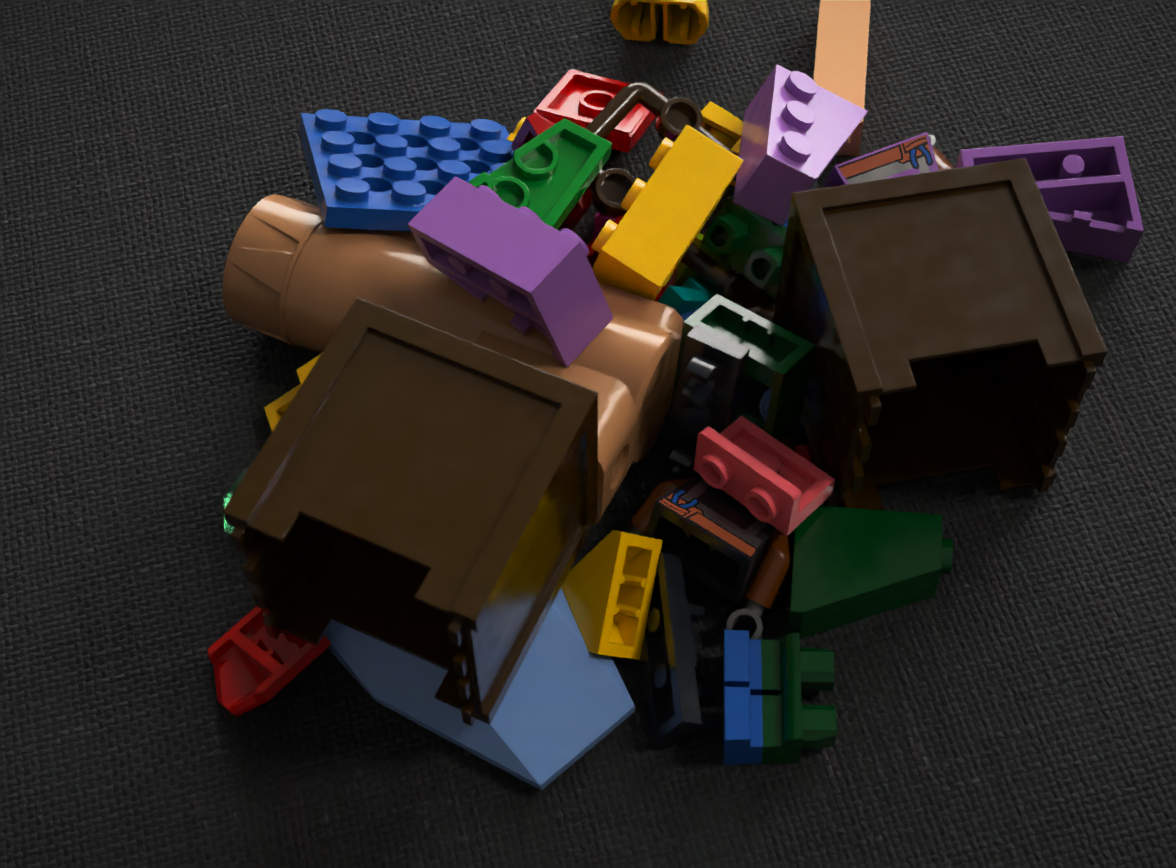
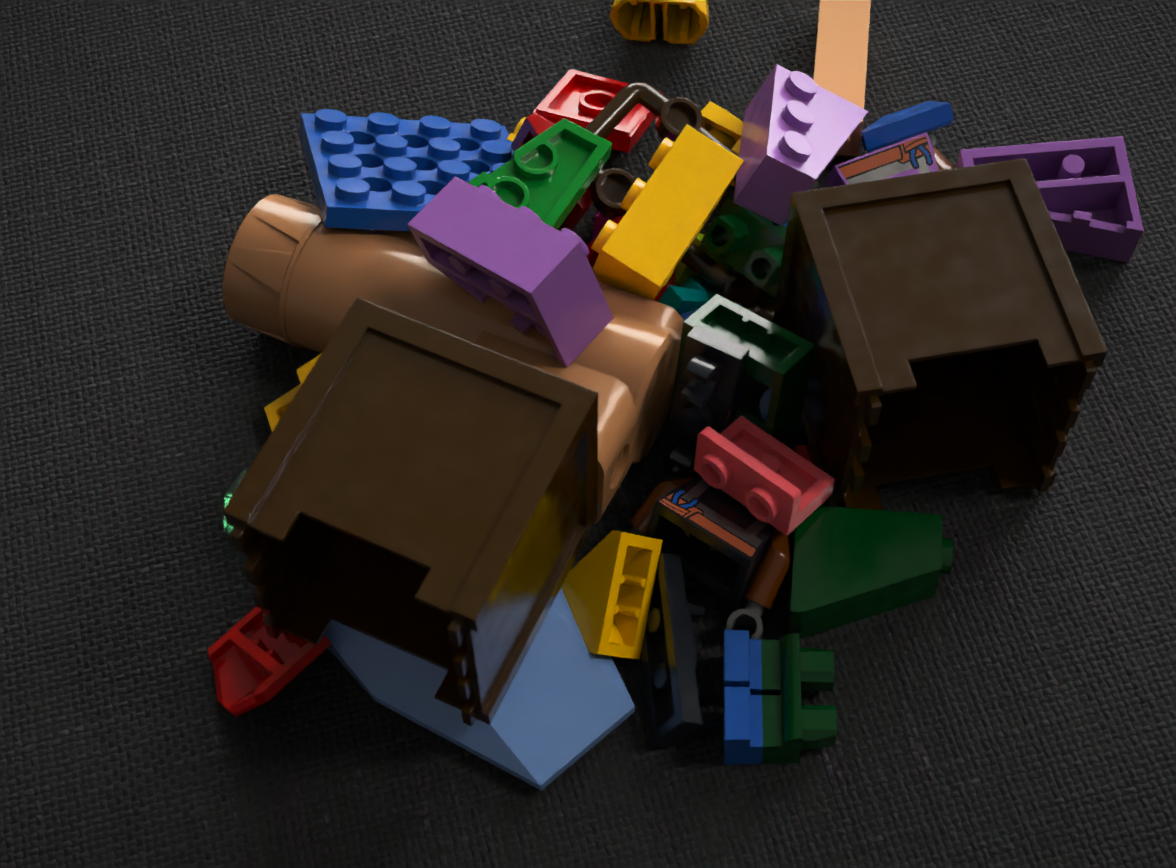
none -> blue tile [860,101,954,152]

